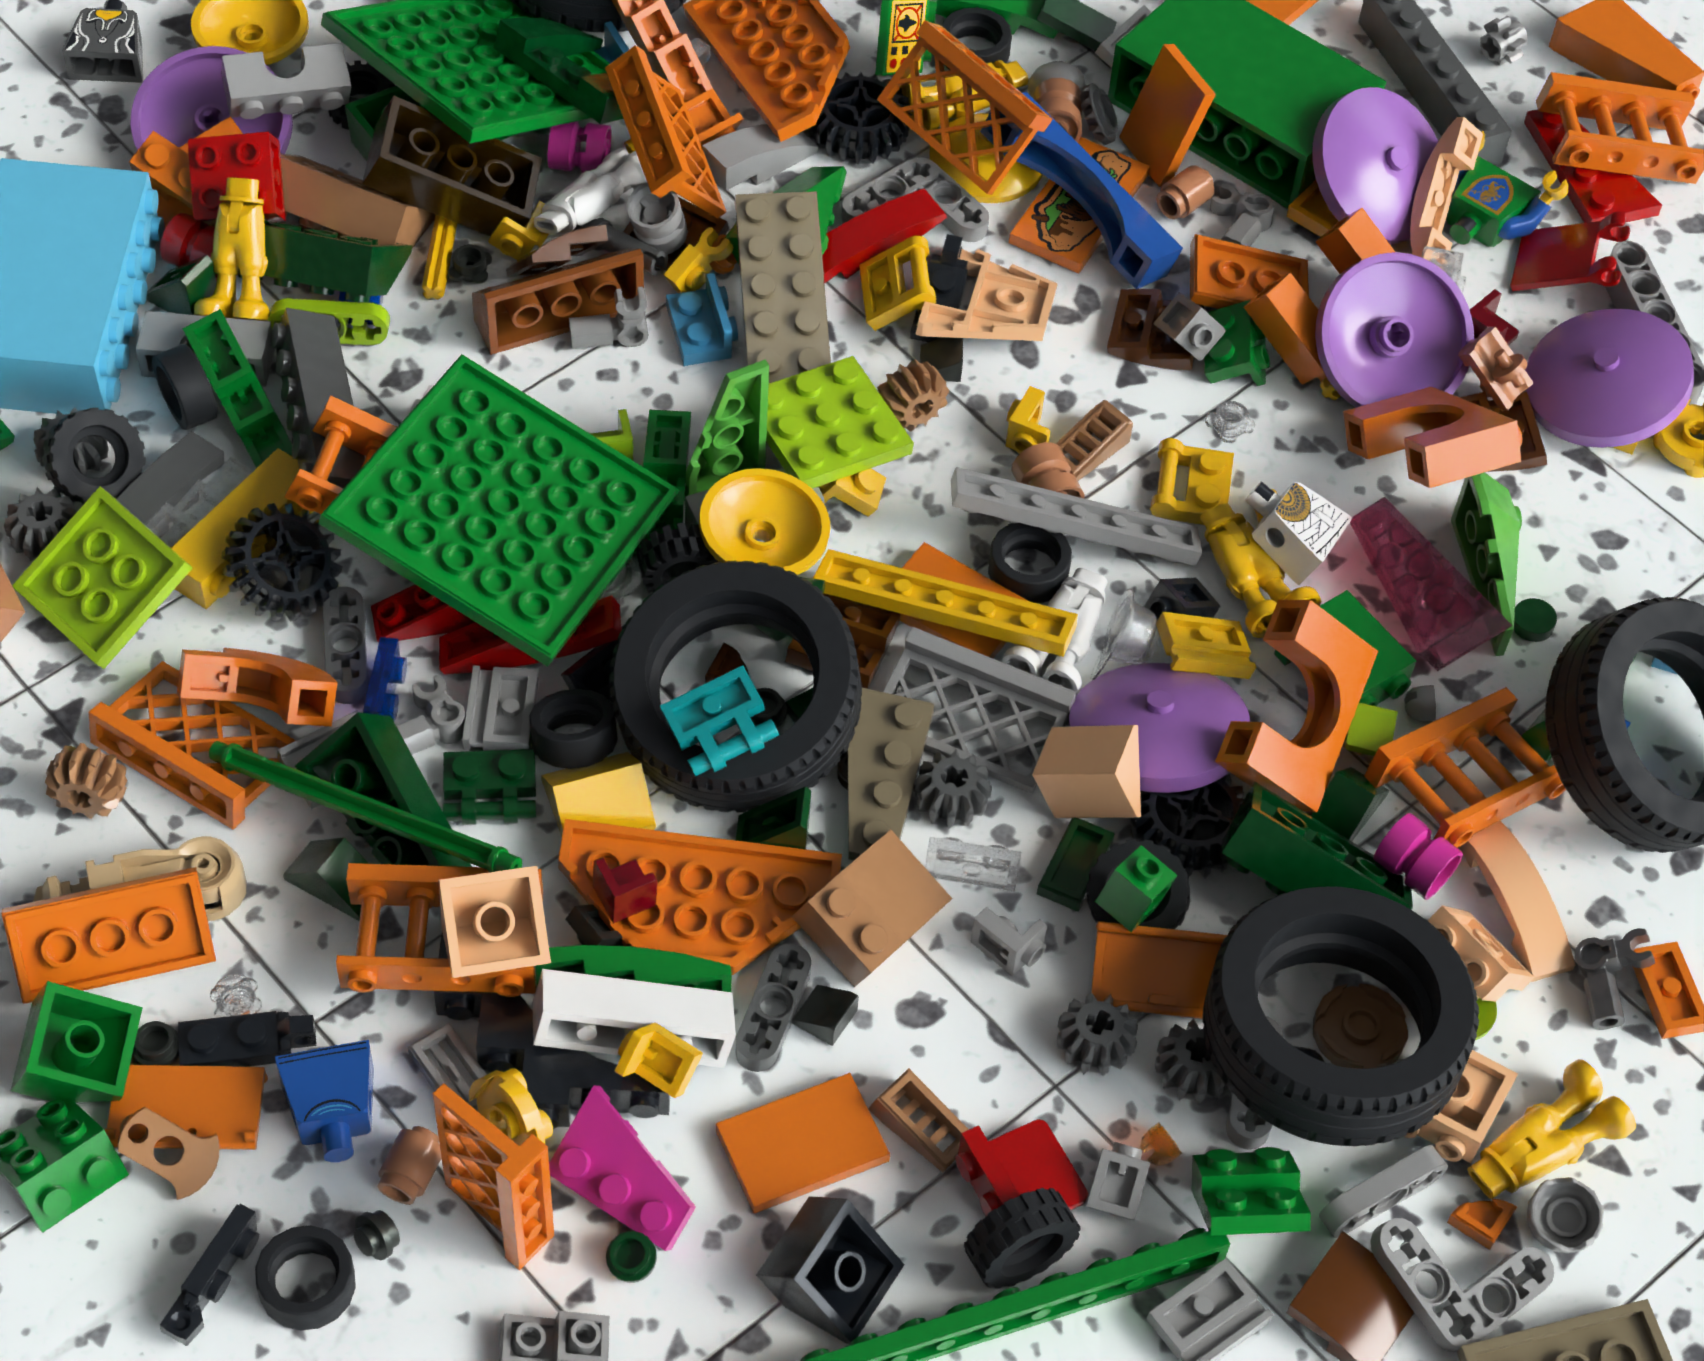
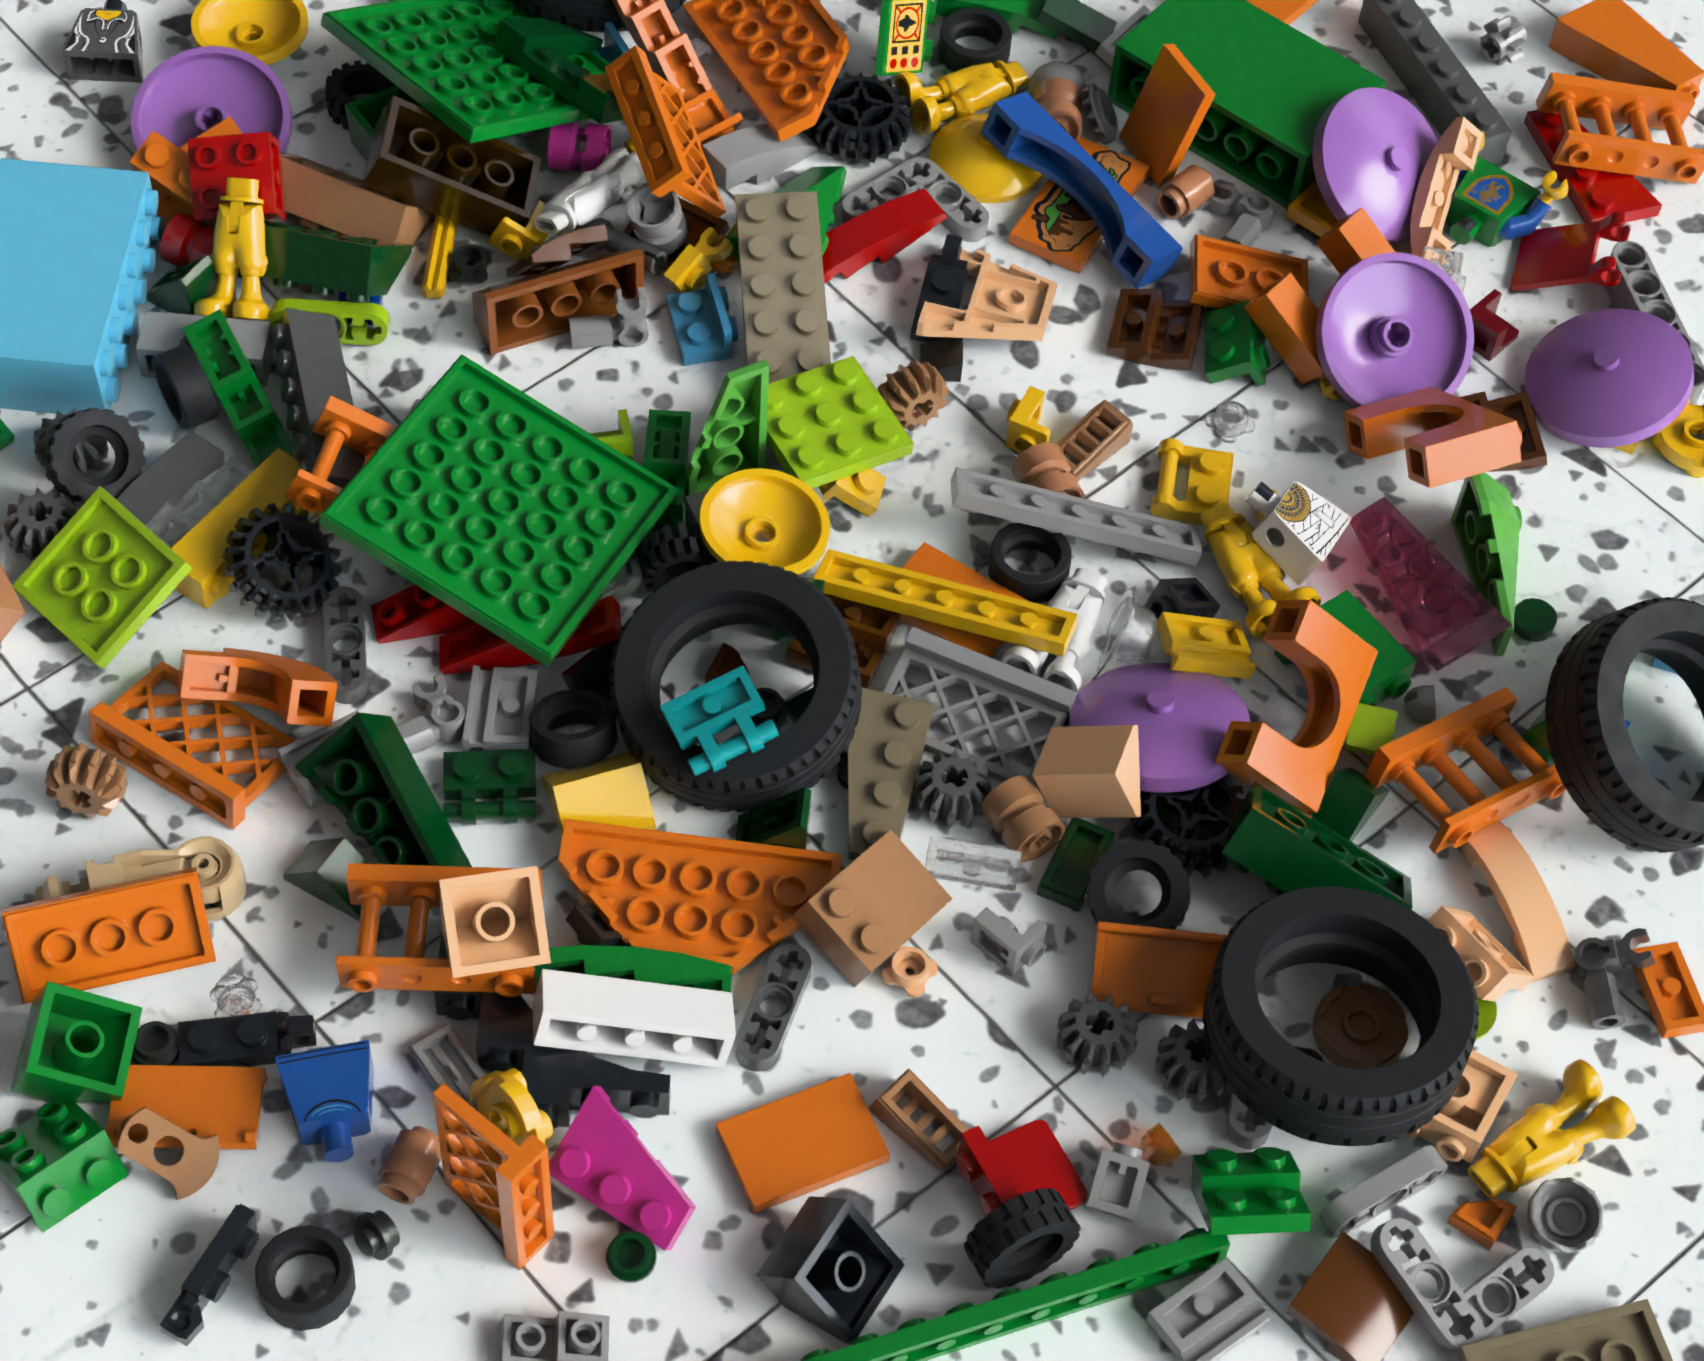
green piece [209,741,522,873] -> none
light grey arch [221,43,351,119] -> none
clear blue plate [363,637,407,721] -> none
dark red panel [592,857,658,924] -> none
yellow bracket [615,1022,703,1098] -> none
pearl dark grey slope [792,985,859,1046] -> none
yellow plate [859,236,936,331] -> none
orange fence [877,20,1053,195] -> none
green brick [1095,845,1178,932] -> none
light grey bracket [1153,292,1225,361] -> none
dark pink wheel [1373,813,1463,900] -> none
nougat hips [1458,327,1533,410] -> none
none -> light nougat plate [882,946,938,998]
none -> medium nougat wheel [981,775,1066,863]

